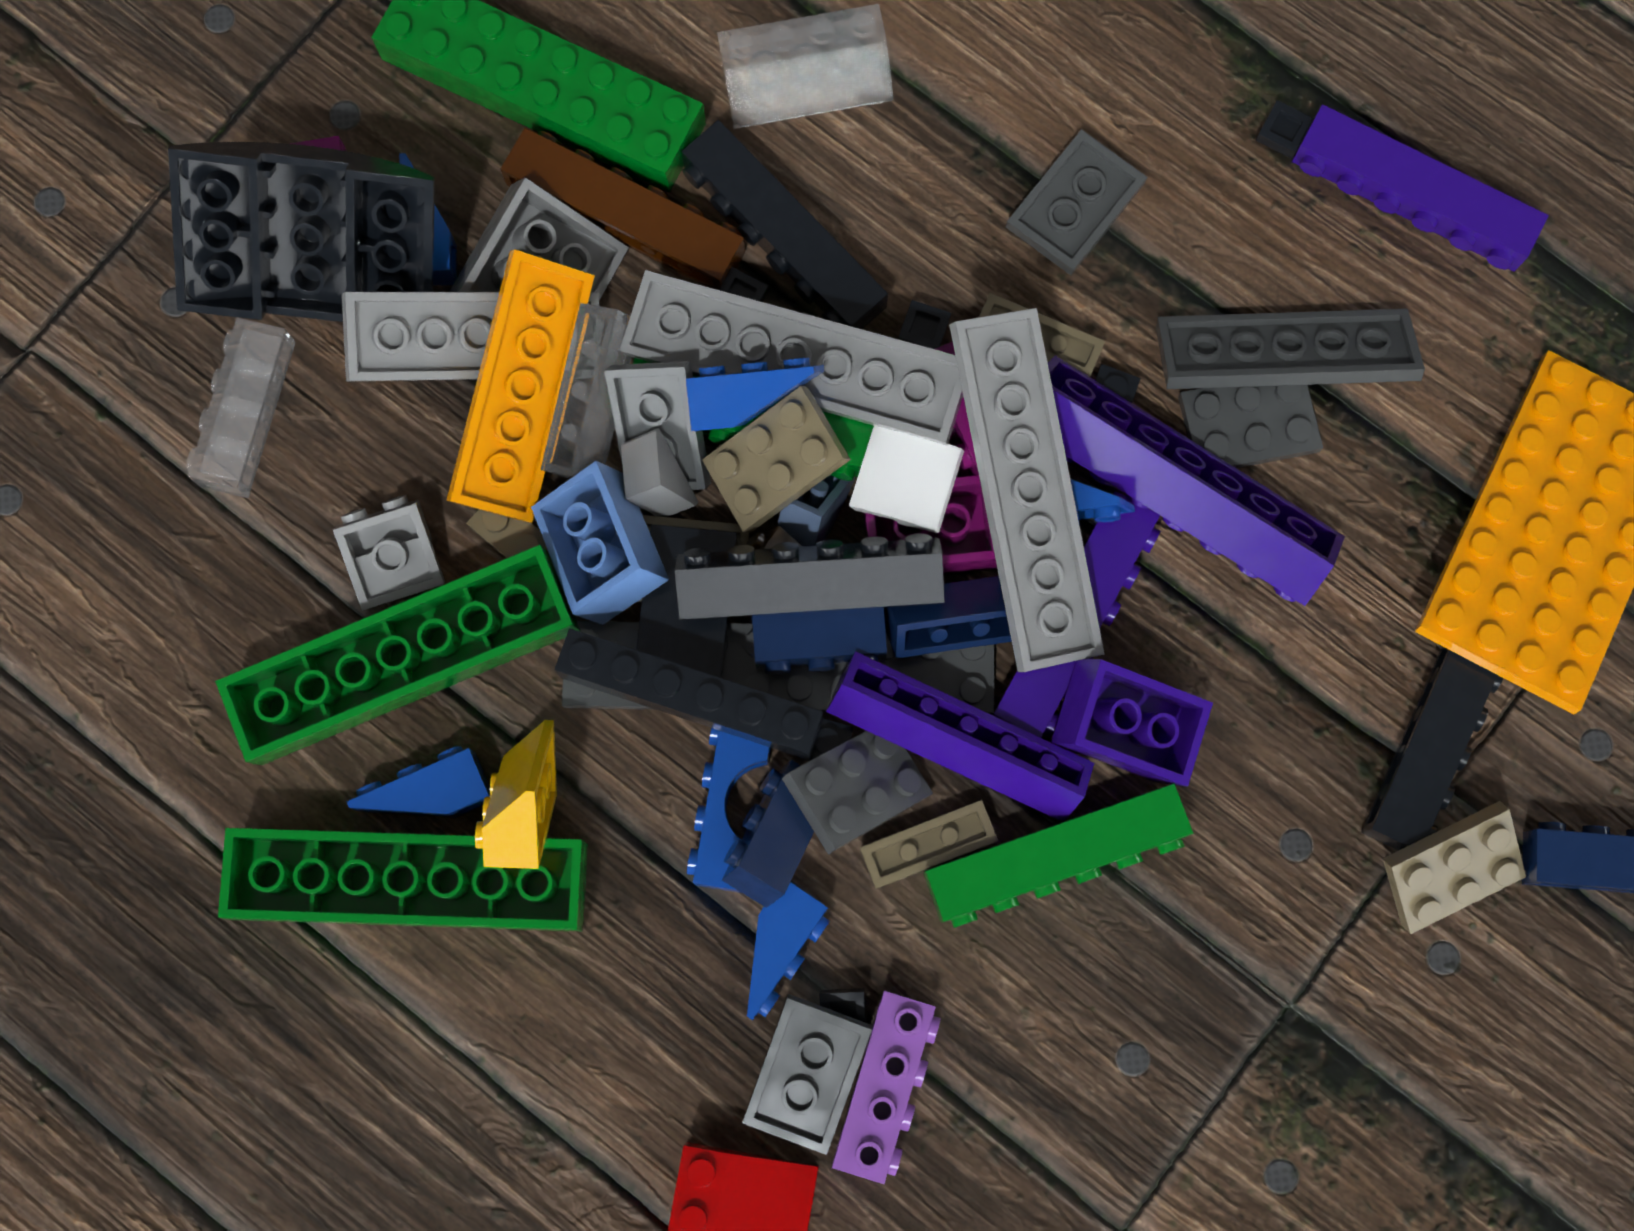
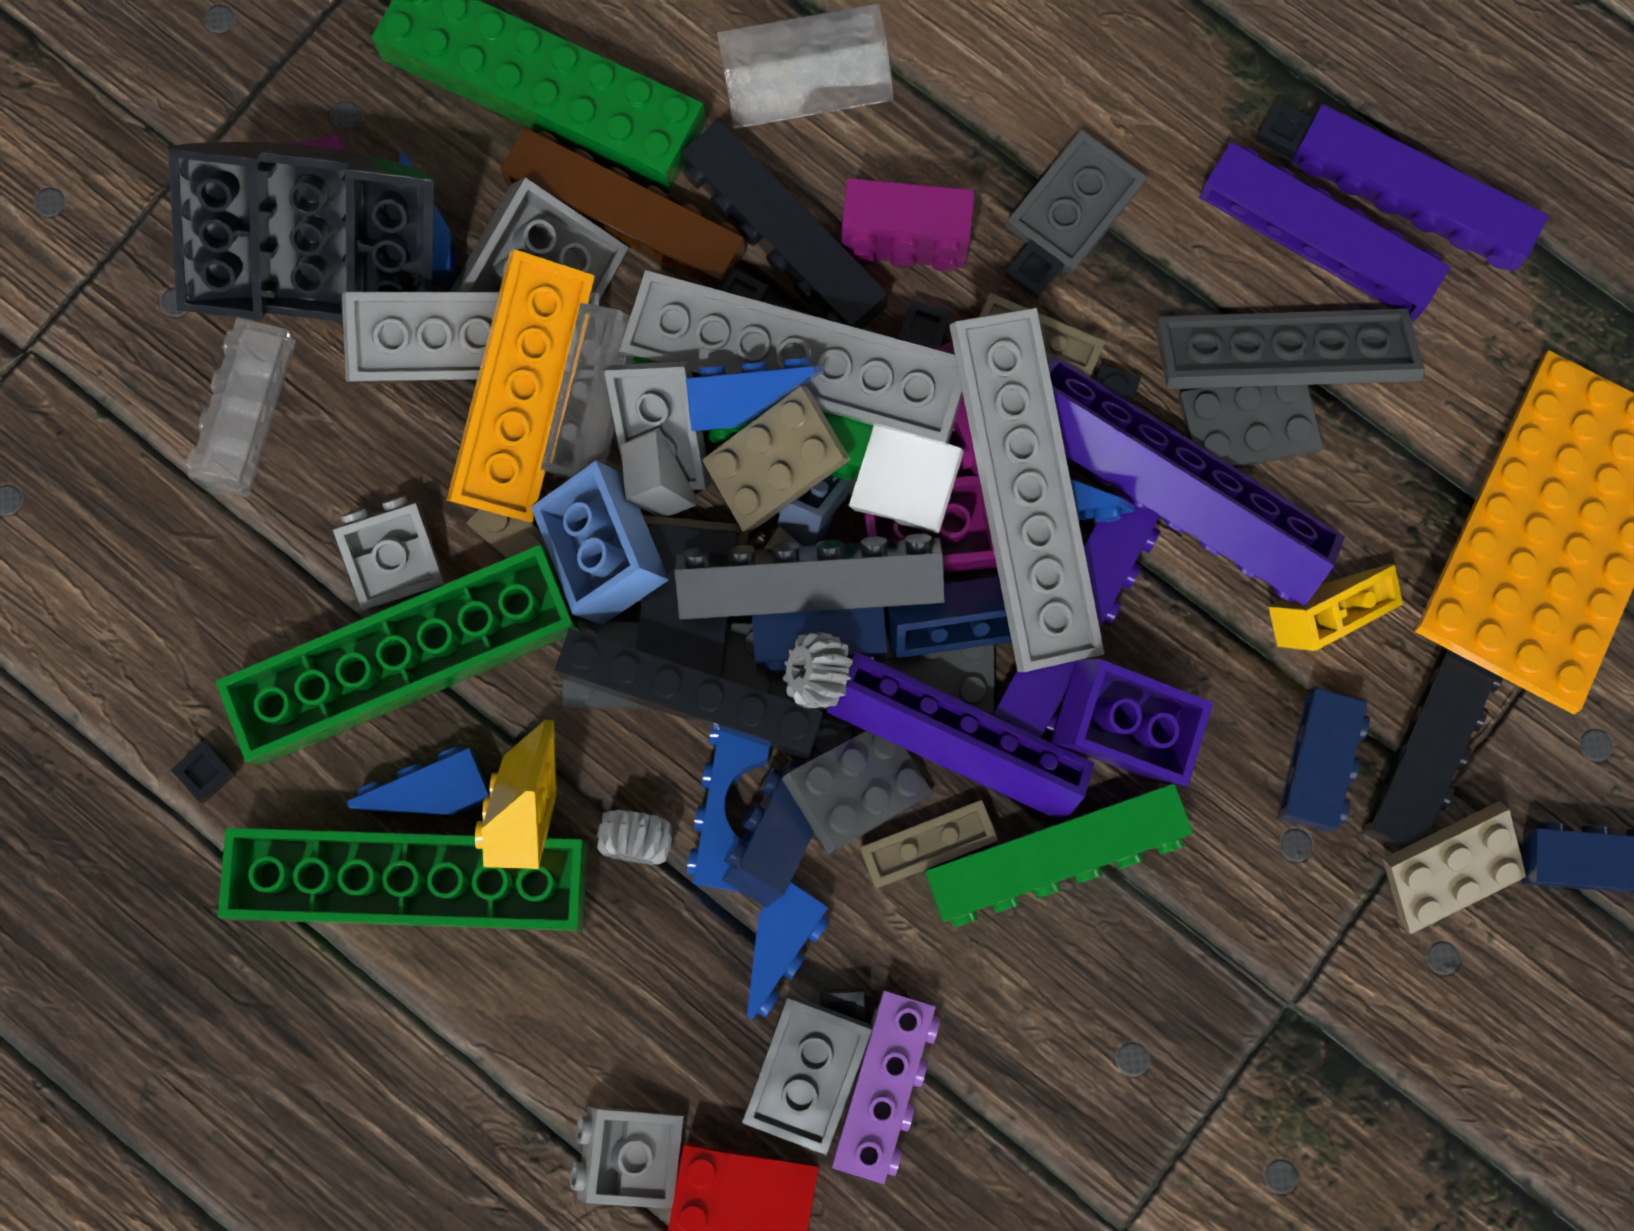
none -> black plate [171,741,236,804]
none -> light grey plate [570,1106,684,1209]
none -> light grey gear [597,810,672,865]
none -> light grey gear [783,632,853,709]
none -> magenta brick [842,178,974,272]
none -> black plate [1005,240,1064,301]
none -> dark purple brick [1199,142,1450,321]
none -> yellow slope [1268,564,1403,651]
none -> dark blue brick [1277,688,1370,833]

